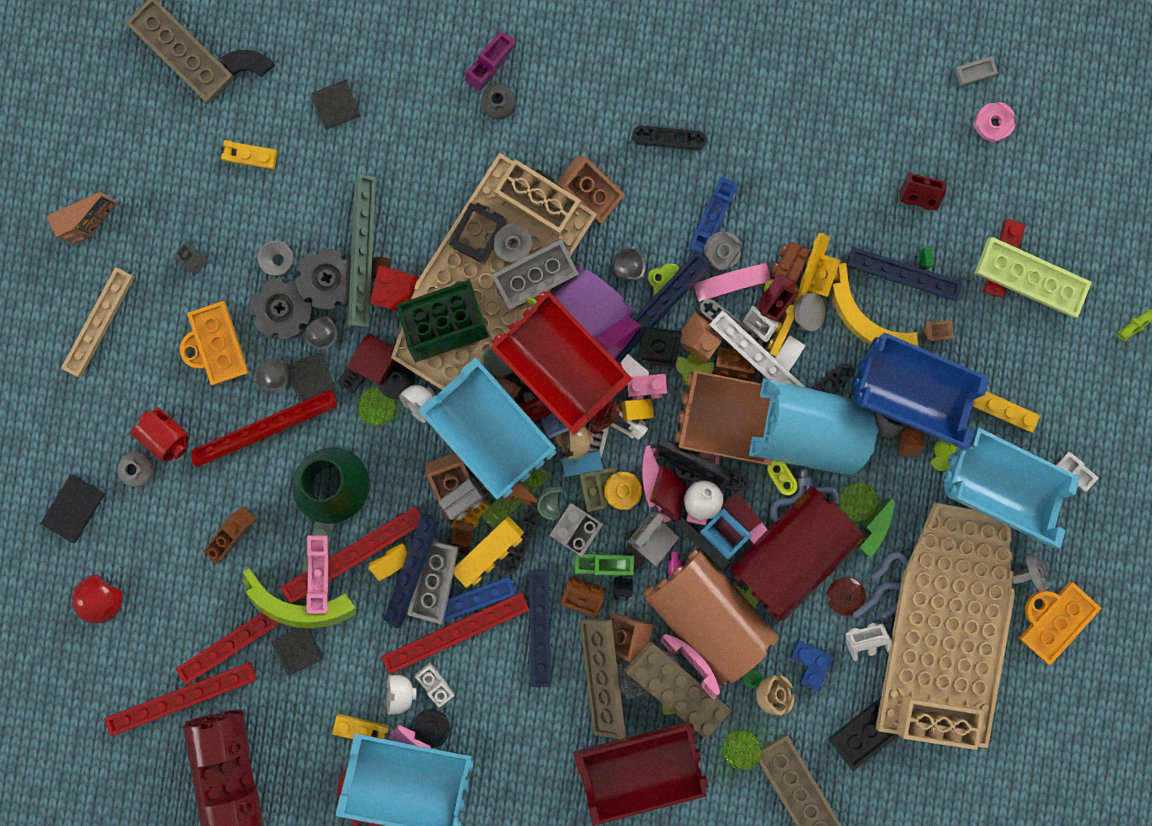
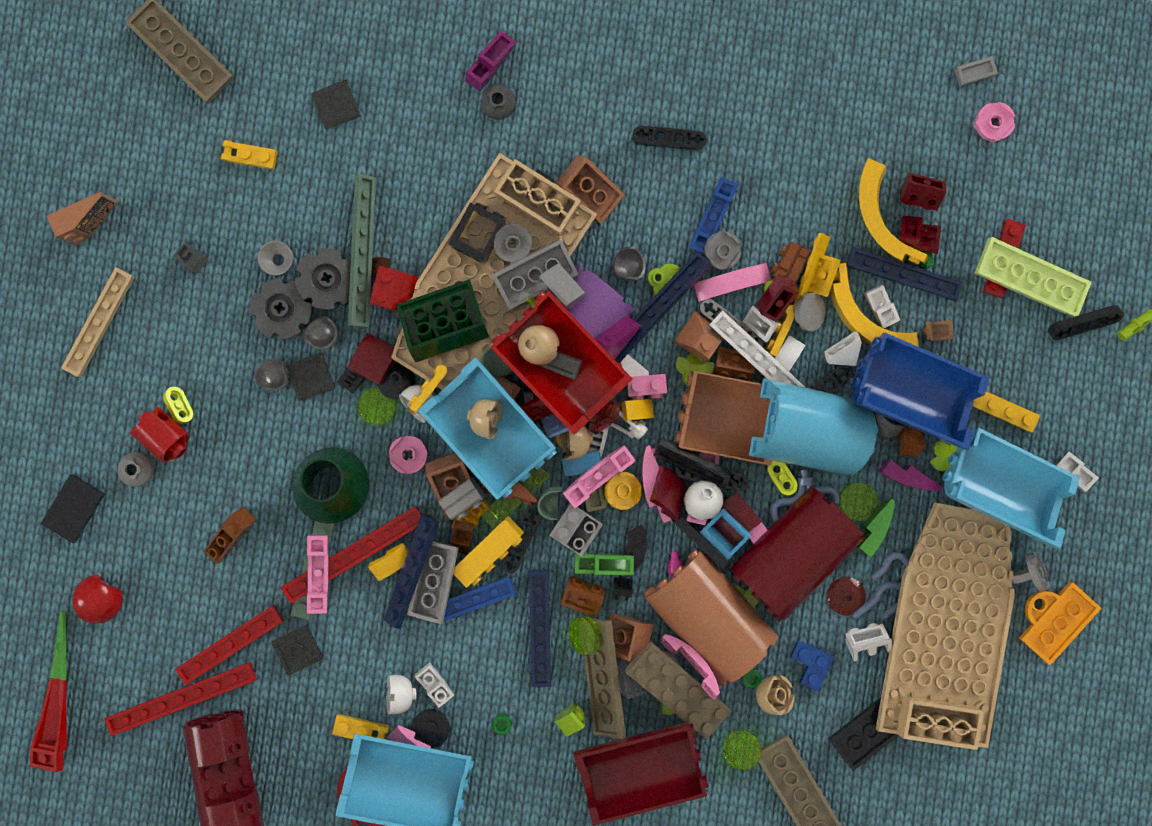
light orange plate [180,301,249,386] -> none
red plate [191,389,338,468] -> none
black tile [220,50,275,77] -> none
lime arch [242,568,357,629] -> none
red plate [382,592,530,674] -> none
light grey bracket [627,512,679,566] -> none
black tile [636,326,682,367] -> none
none -> red plate [30,611,67,772]
none -> neon yellow plate [163,387,193,424]
none -> bright pink plate [389,436,428,474]
none -> yellow plate [408,365,447,415]
none -> tan cylinder [467,399,502,439]
none -> green tile [492,714,512,735]
none -> tan cylinder [518,325,559,365]
none -> light grey slope [539,263,586,310]
none -> dark grey tile [539,350,583,380]
none -> lime slope [555,702,585,737]
none -> bright pink slope [563,445,636,508]
none -> clear neon green tile [569,616,600,655]
none -> white slope [824,331,862,366]
none -> yellow arch [859,158,928,265]
none -> white slope [864,285,900,328]
none -> magenta slope [877,460,942,491]
none -> dark red slope [899,216,941,254]
none -> black beam [1048,305,1124,340]

